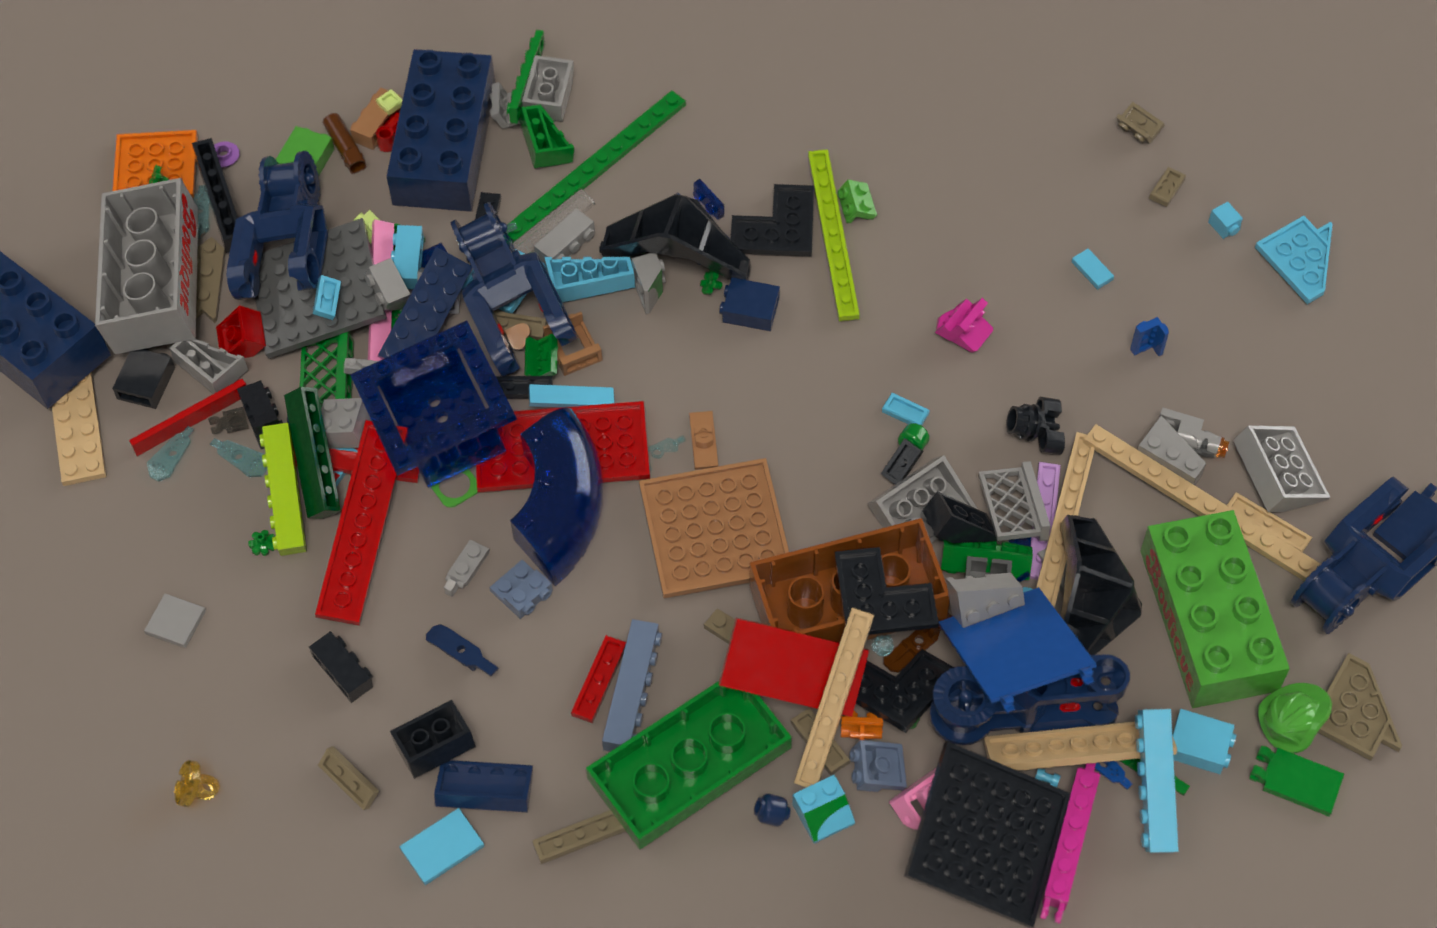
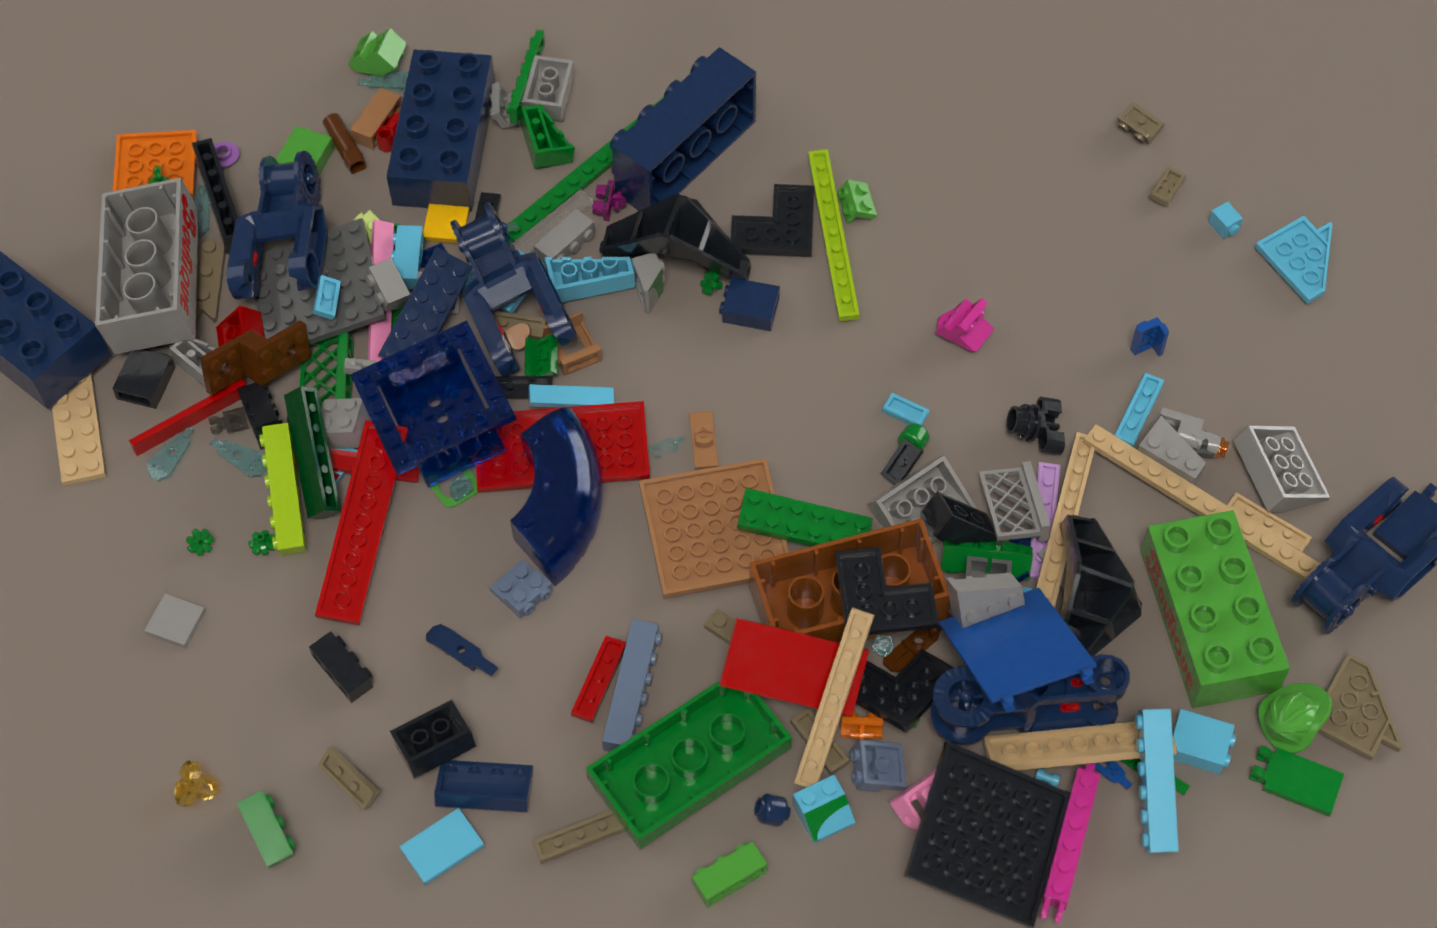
yellowish green tile [376,89,403,115] -> none
light grey hinge [444,540,489,597] -> none
clear blue plate [693,179,724,220] -> none
medium azure tile [1071,249,1114,290] -> none
none -> green plant [186,528,214,556]
none -> reddish brown bracket [200,320,311,395]
none -> green wedge [237,790,296,868]
none -> bright green piece [348,28,407,77]
none -> clear light blue piece [357,71,409,91]
none -> yellow tile [423,204,470,244]
none -> clear light blue plate [449,475,474,502]
none -> magenta hips [592,180,627,221]
none -> dark blue brick [610,47,756,211]
none -> bright green brick [692,841,768,908]
none -> green plate [737,488,873,546]
none -> medium azure tile [1114,373,1165,447]

